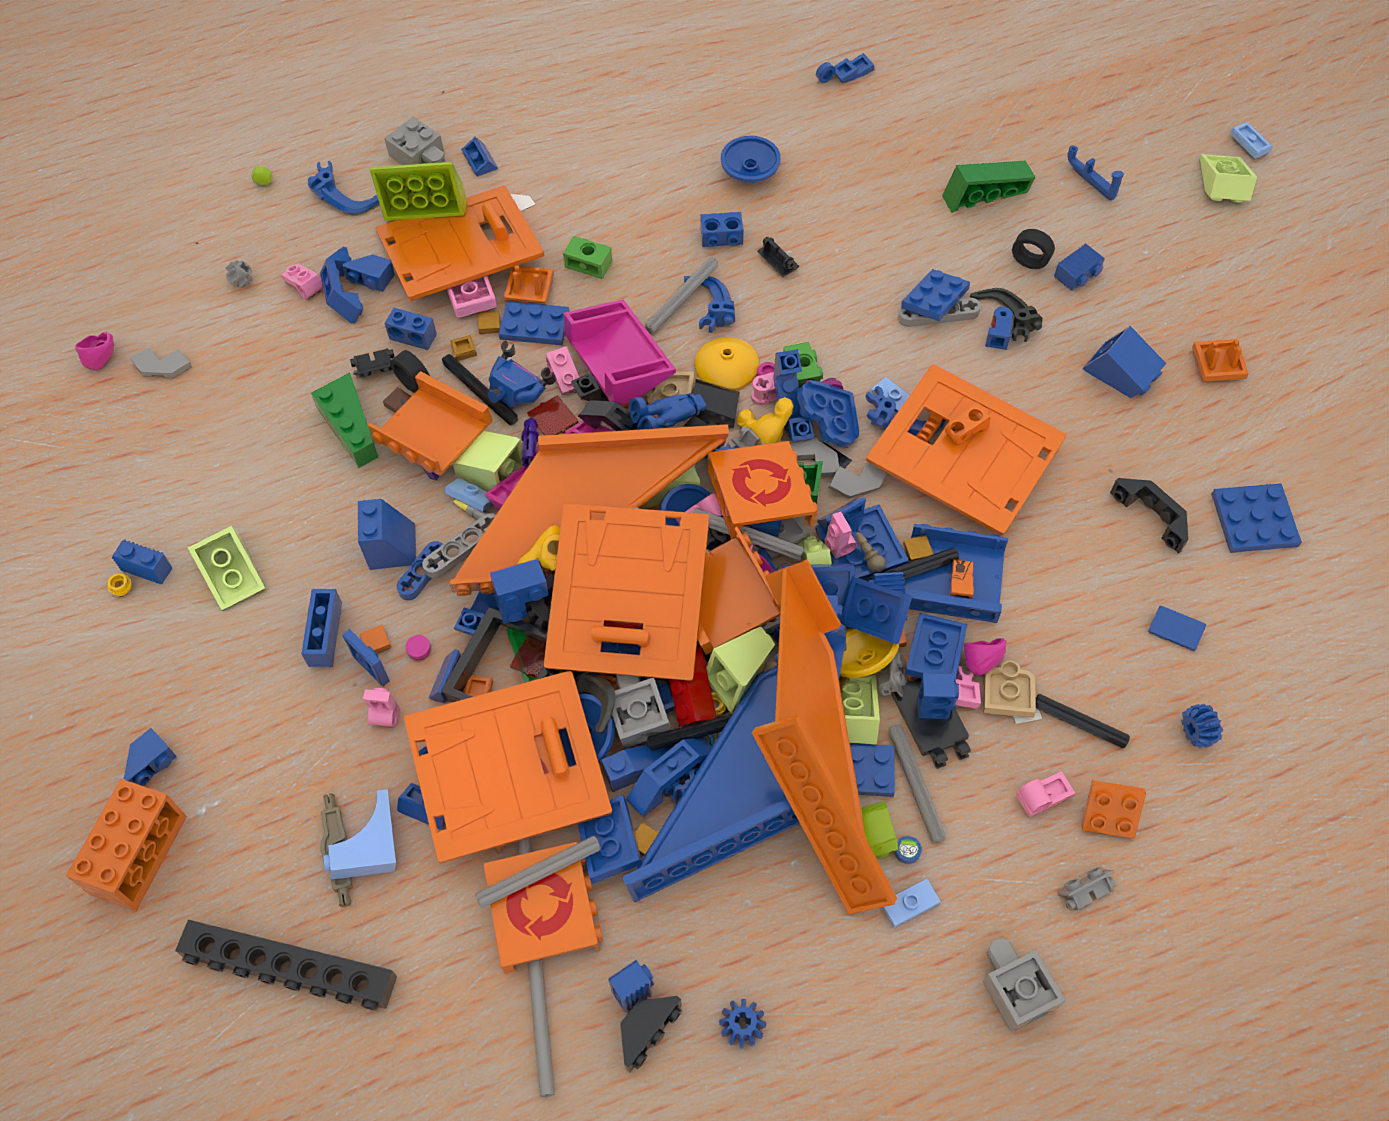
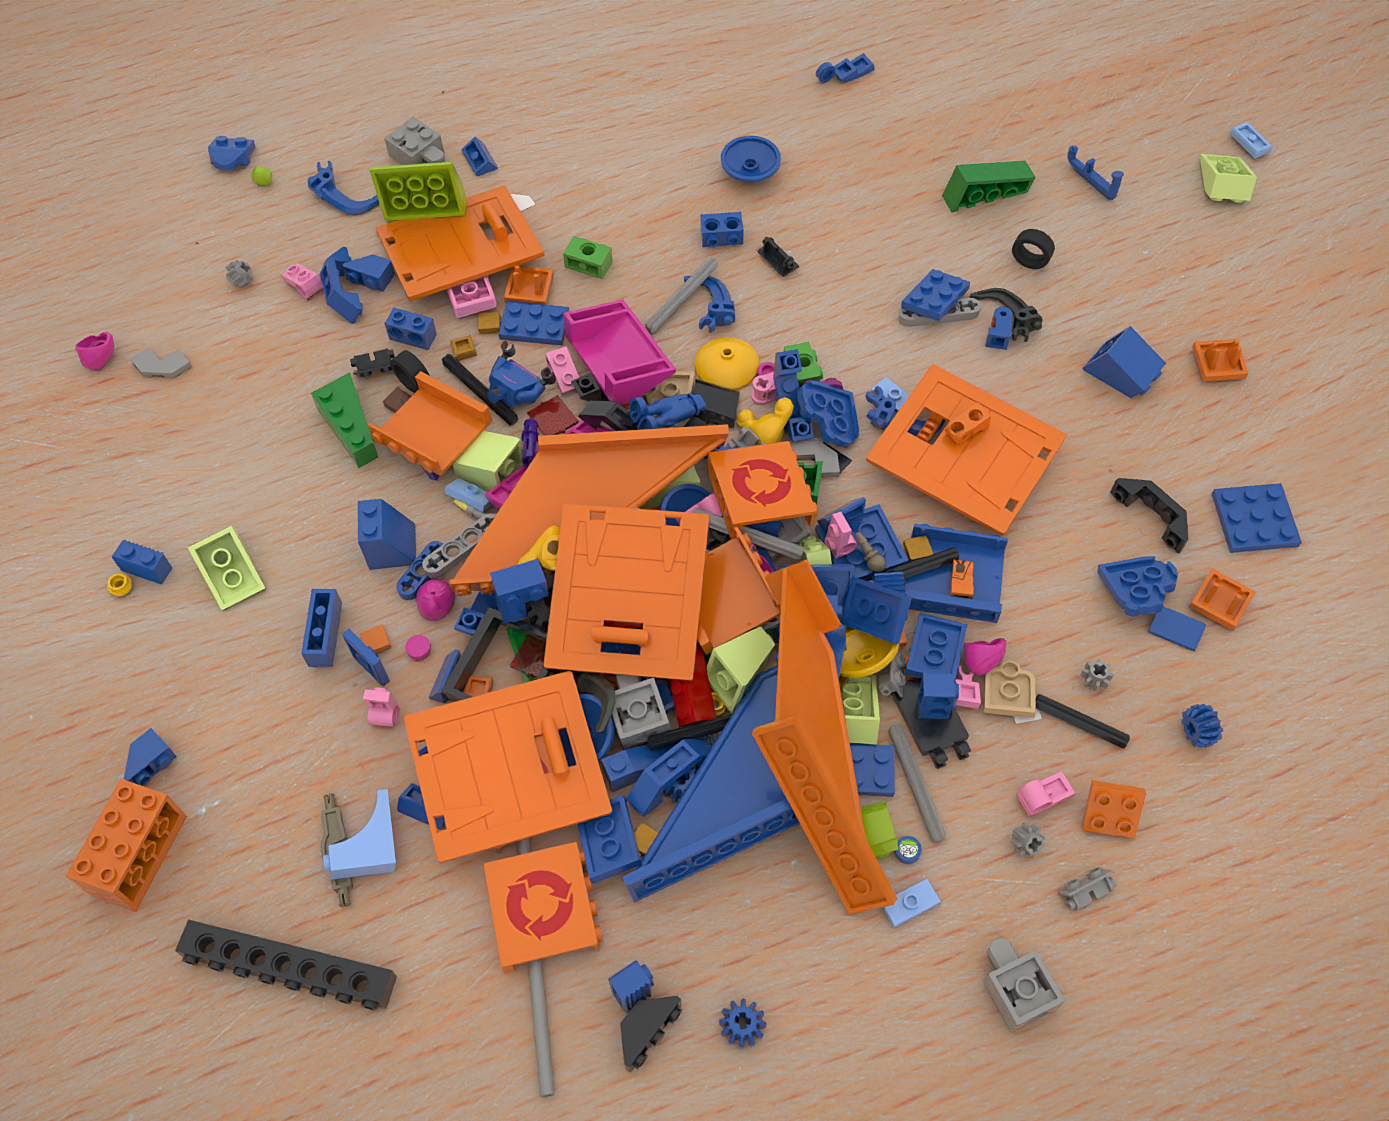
light grey axle [475,836,601,907] -> none
light grey tile [828,462,887,498] -> none
blue brick [1054,243,1105,290] -> none
none -> blue slope [208,136,255,170]
none -> dark pink hair [416,579,455,621]
none -> light grey gear [1010,823,1045,857]
none -> light grey gear [1080,659,1114,691]
none -> blue plate [1097,556,1178,617]
none -> orange plate [1189,568,1256,631]

